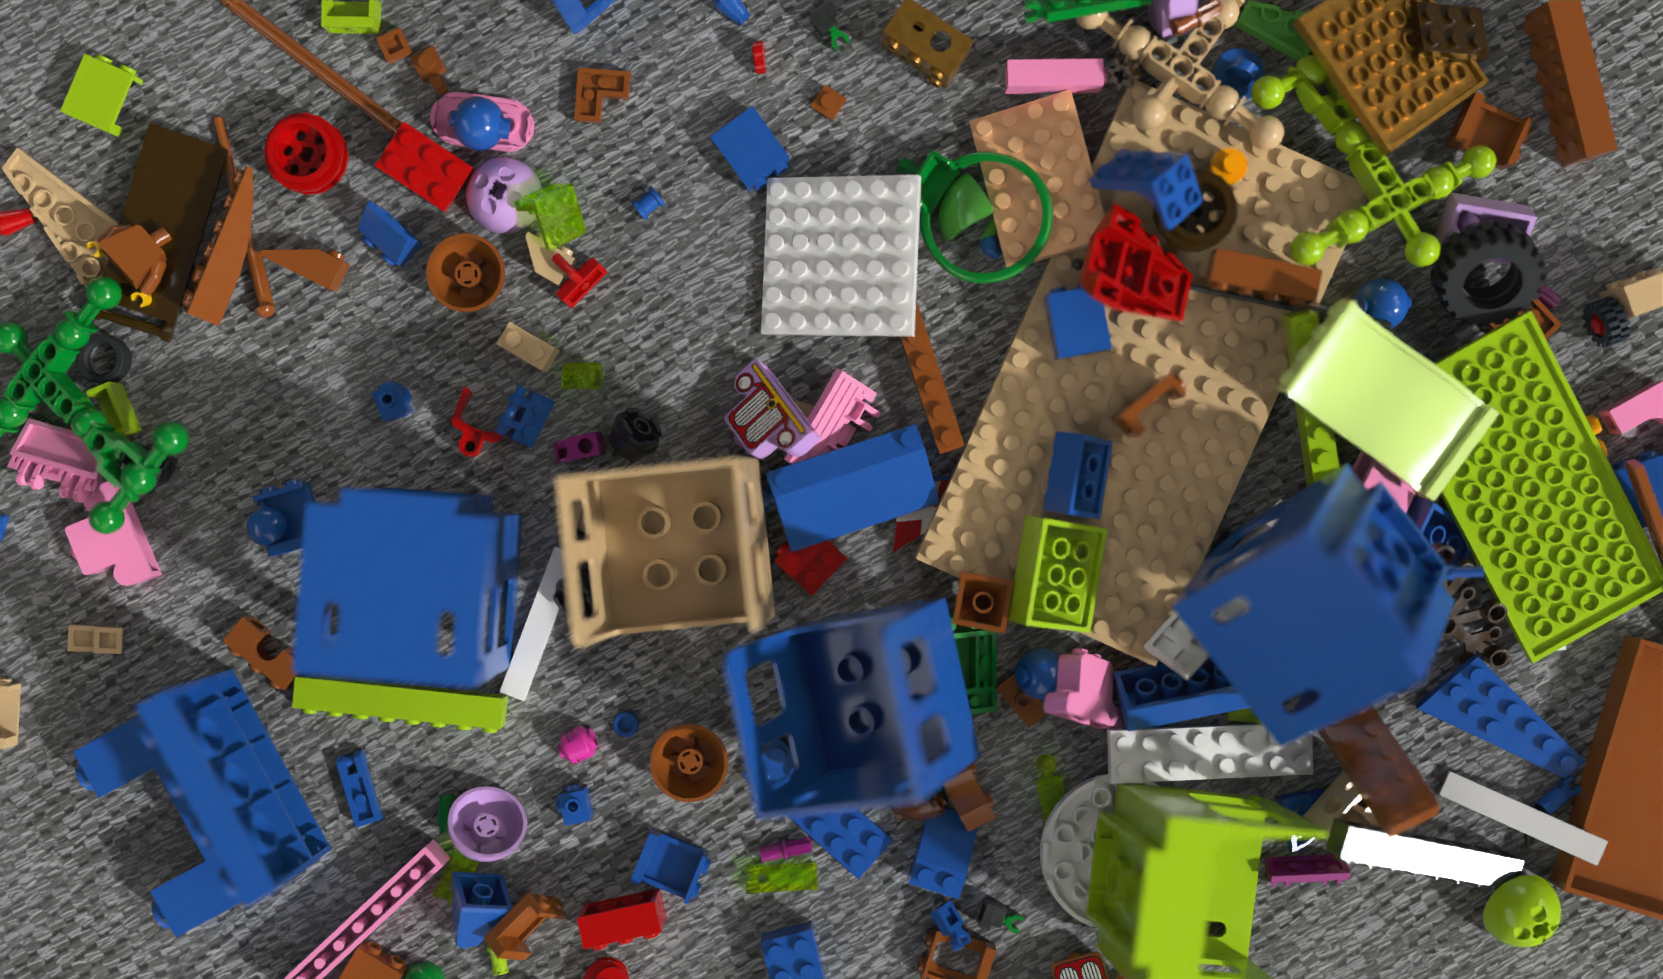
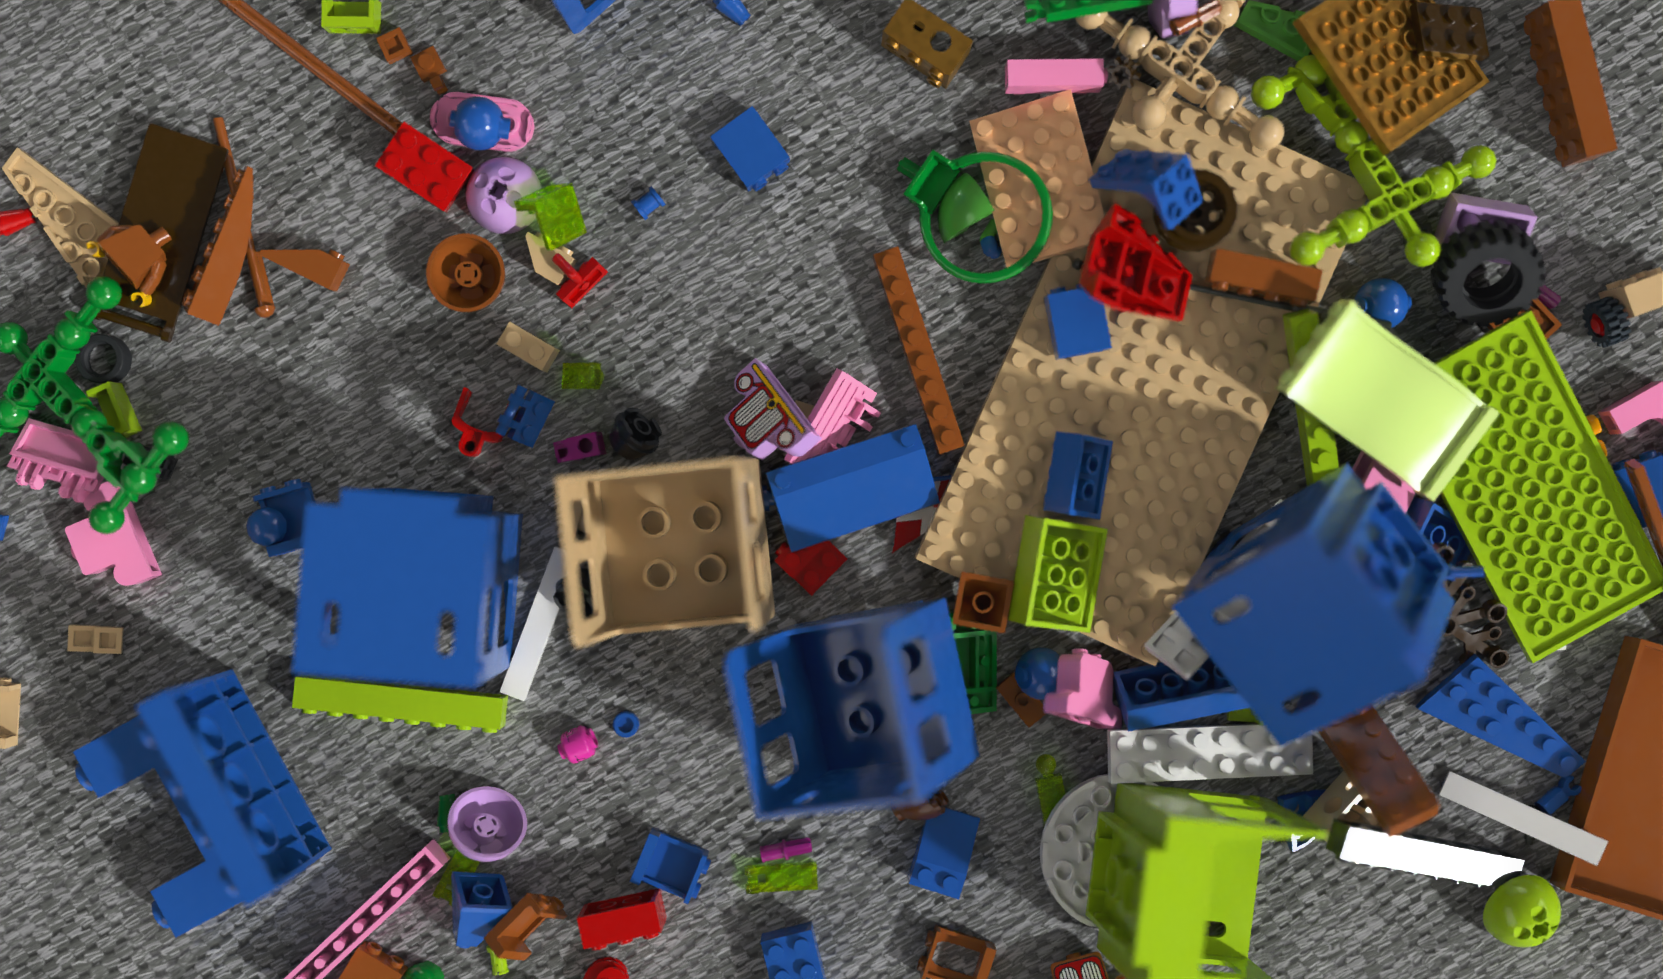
lime panel [60,53,143,137] -> none
dark orange arch [223,615,301,690] -> none
red wheel [264,113,349,195] -> none
blue plate [336,749,383,828] -> none
blue slope [357,201,424,267] -> none
blue brick [371,380,414,422] -> none
blue brick [556,783,594,826] -> none
dark orange plate [574,67,631,124] -> none
dark orange piece [650,724,728,802] -> none
blue plate [743,737,893,879] -> none
red tile [752,40,766,74] -> none
white plate [761,175,921,337] -> none
pearl dark grey piece [809,1,849,52] -> none
dark orange plate [811,84,847,122] -> none
blue plate [930,900,971,951] -> none
dark orange brick [943,762,996,832] -> none
pearl dark grey piece [976,897,1024,933] -> none
dark orange panel [1111,373,1188,438] -> none
light orange piece [1208,148,1248,186] -> none
blue tile [1211,48,1265,100] -> none
magenta plate [1264,854,1350,887] -> none
dark orange panel [1446,92,1533,170] -> none

